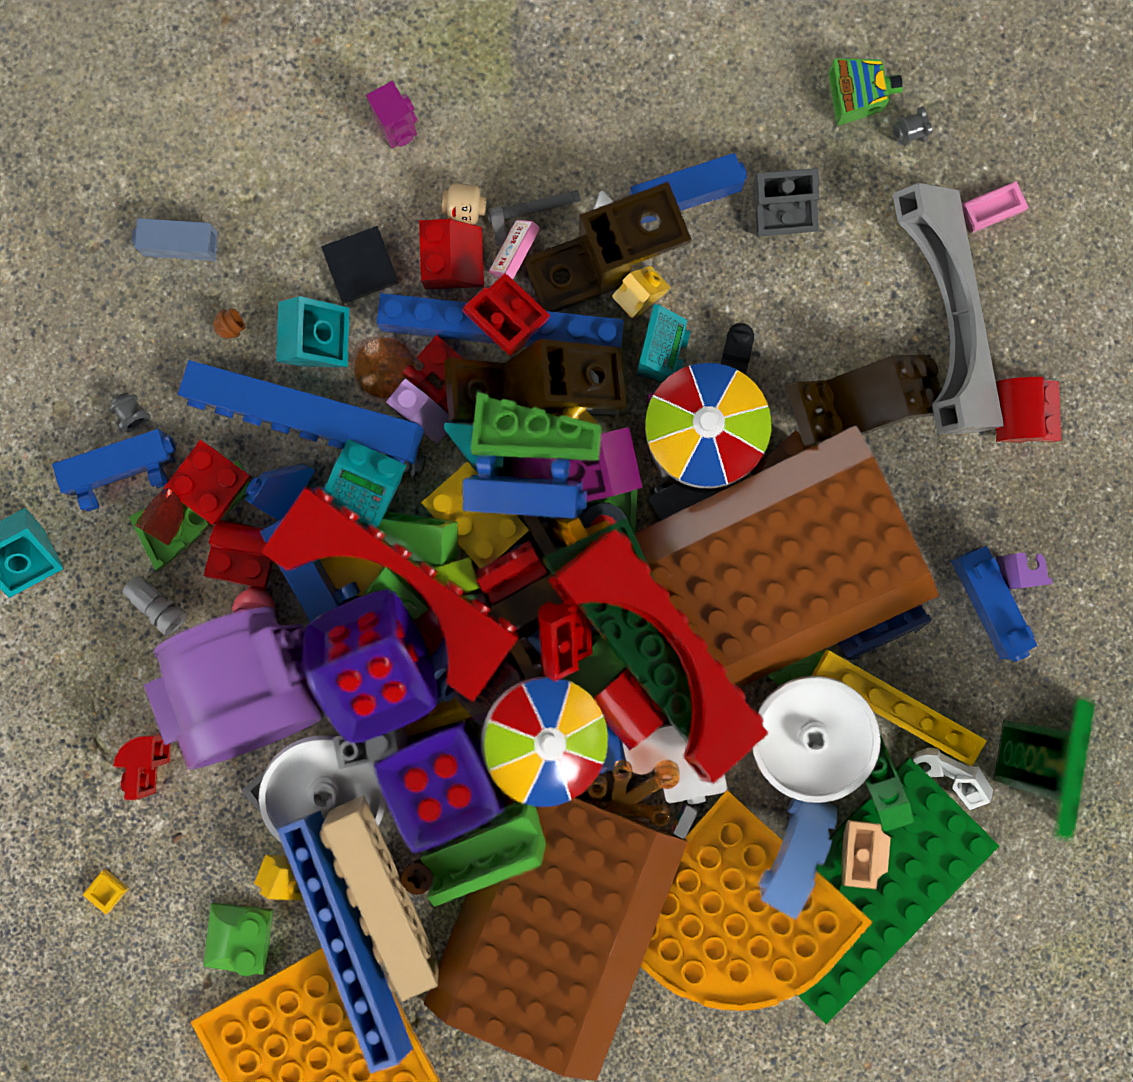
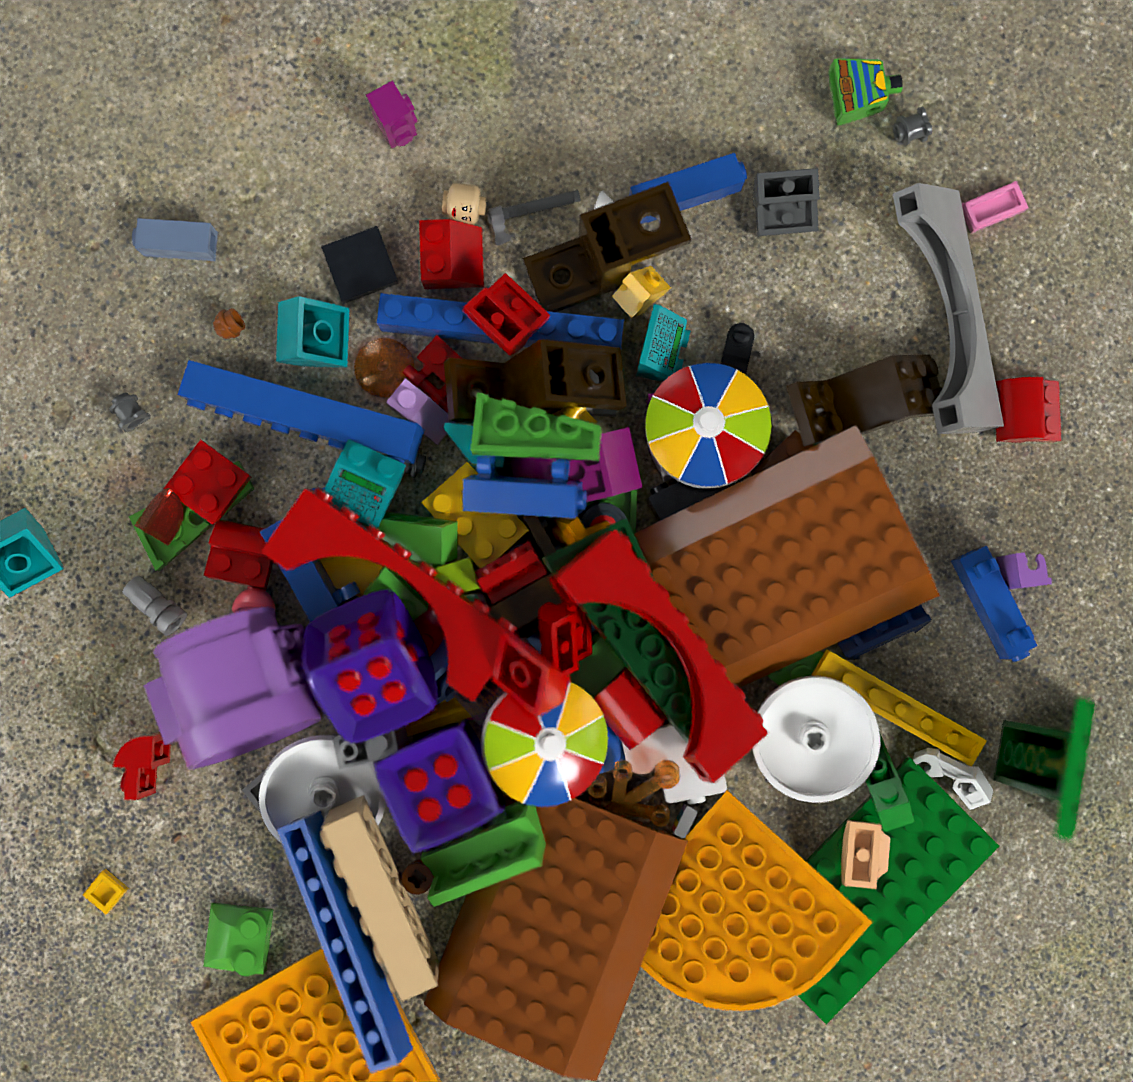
blue brick [52,429,176,512] -> none
blue slope [245,463,315,520] -> none
yellow brick [254,854,304,901] -> none
tile [489,220,540,279] -> none
medium blue brick [758,798,837,919] -> none
none -> red slope [492,629,570,718]

